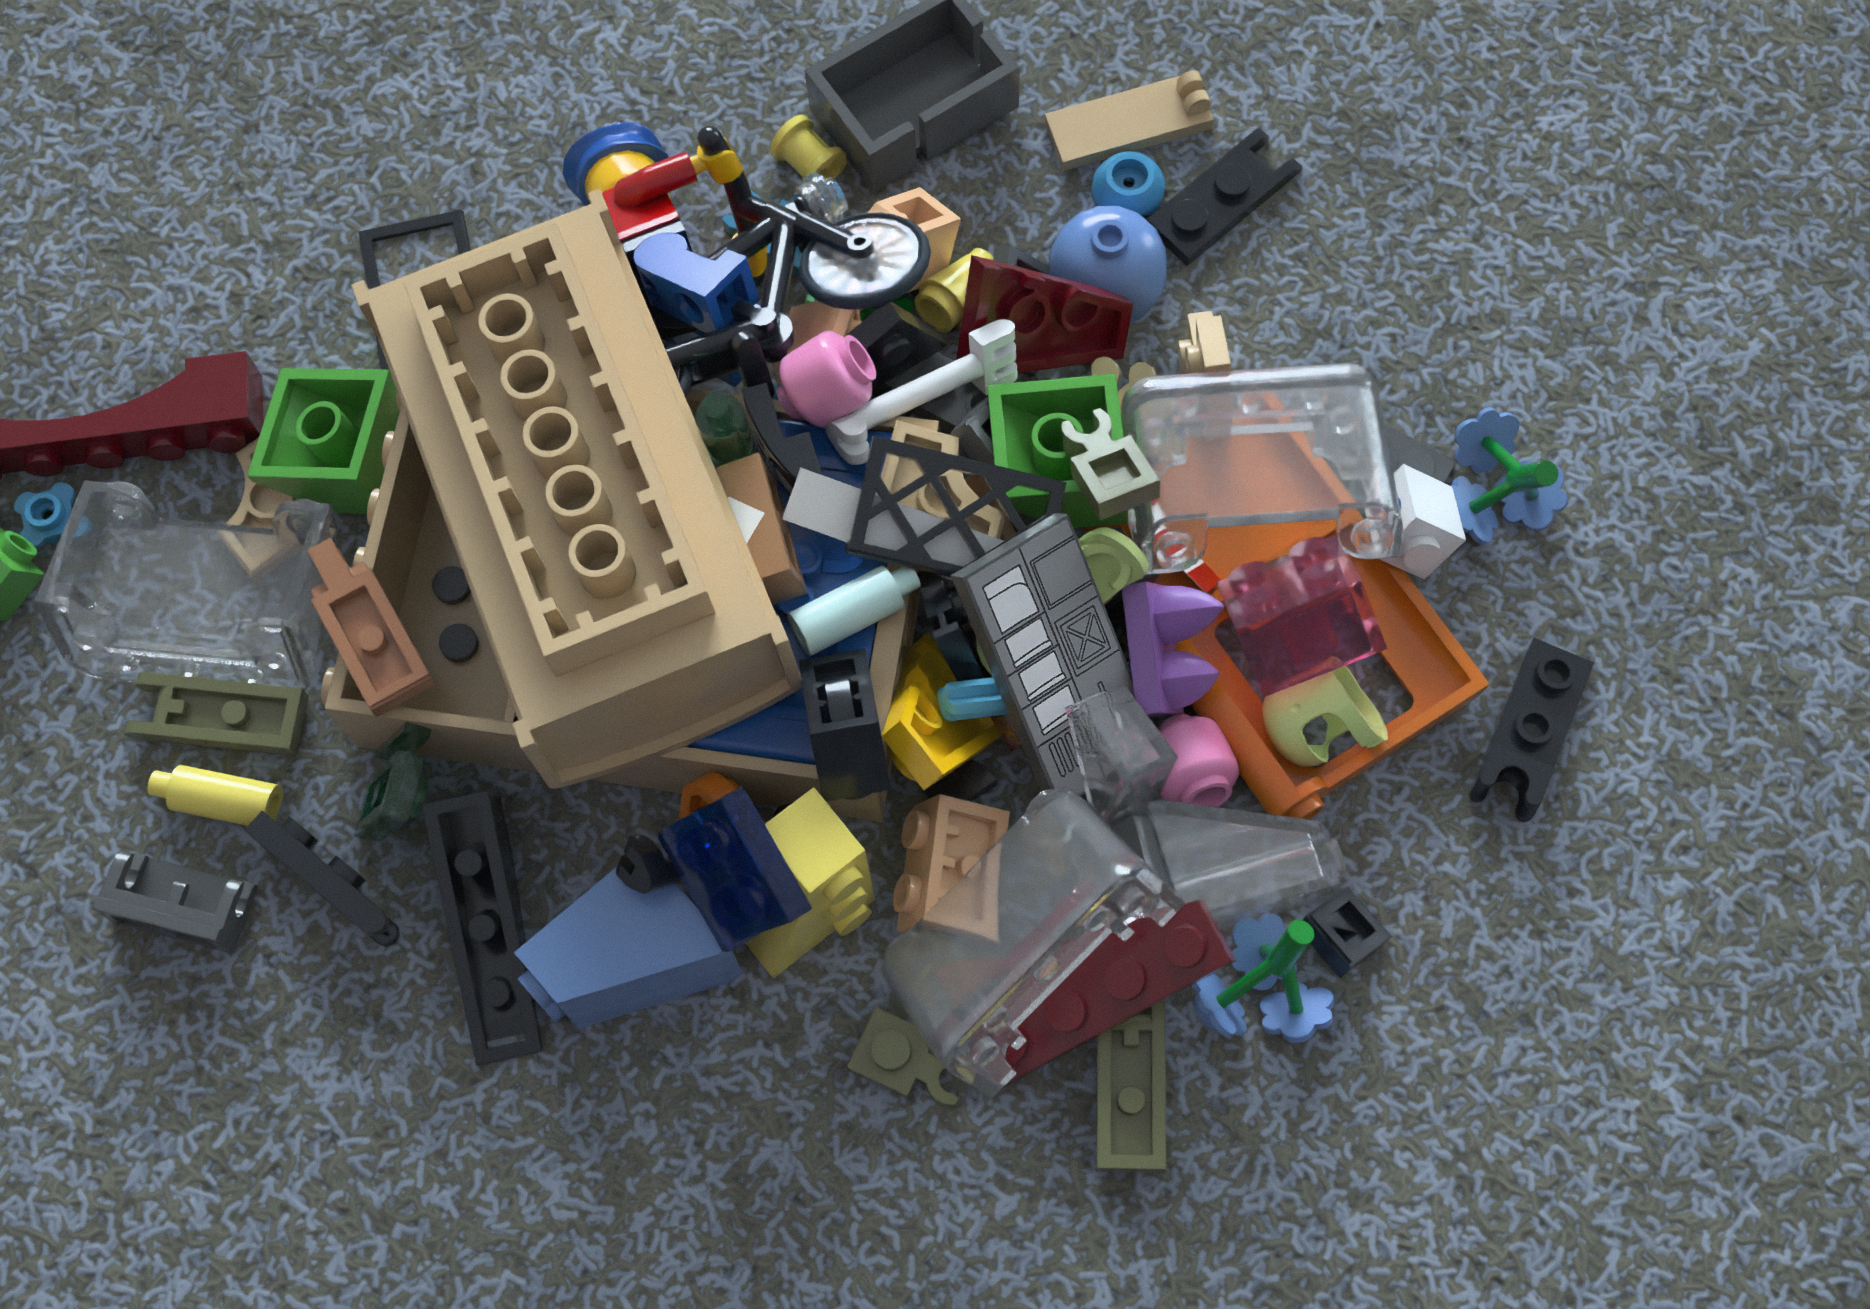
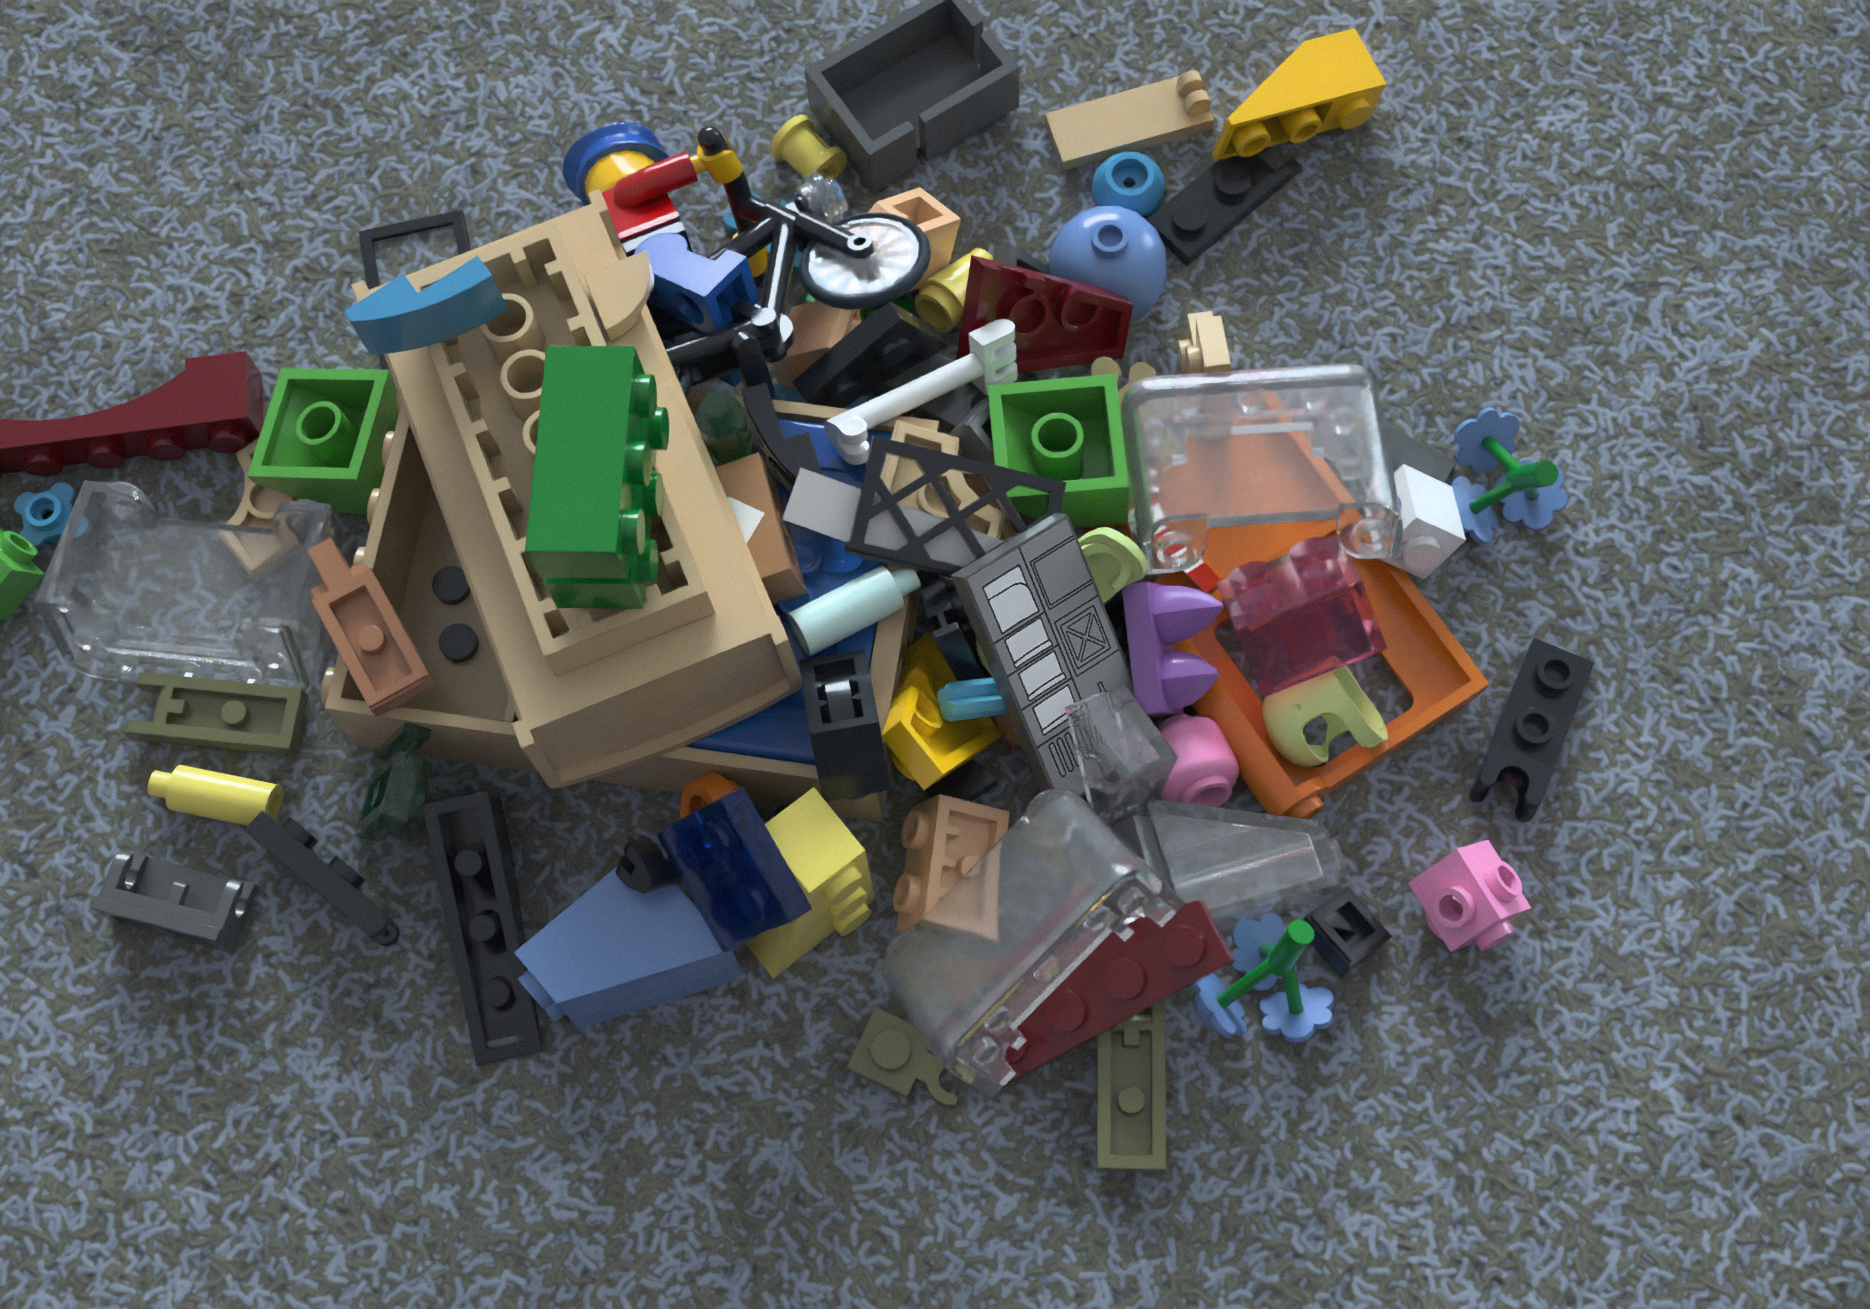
bright pink head [777,331,876,428] -> none
plate [1061,408,1160,521] -> none
none -> dark azure slope [344,256,509,355]
none -> green piece [525,346,669,609]
none -> tan tile [583,250,654,341]
none -> yellow slope [1212,28,1387,161]
none -> bright pink brick [1408,840,1531,952]

